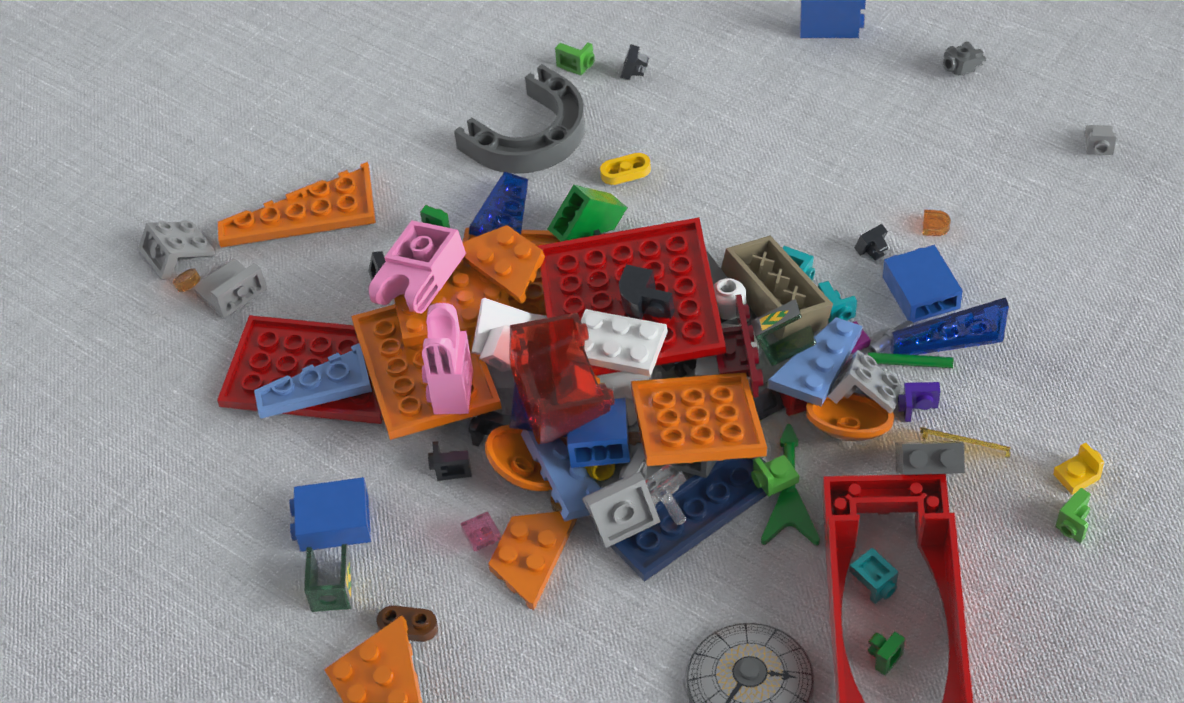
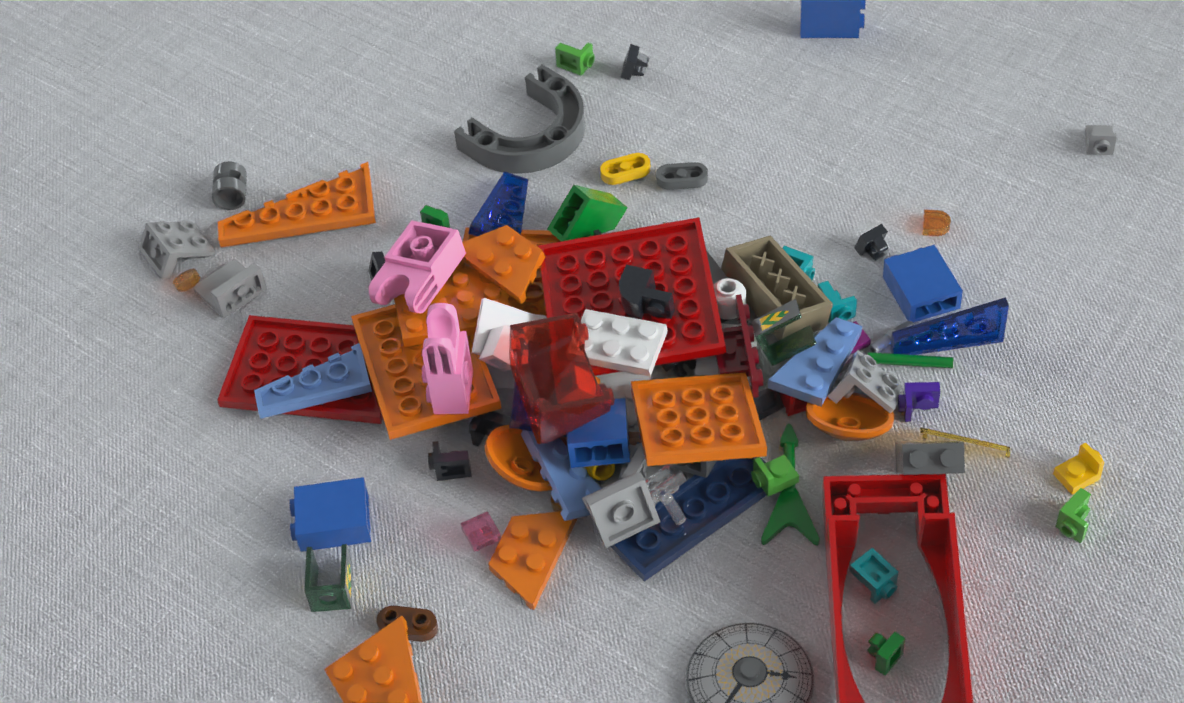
dark grey piece [943,41,986,75] -> none
none -> dark grey wheel [212,161,247,210]
none -> dark grey plate [656,162,708,190]

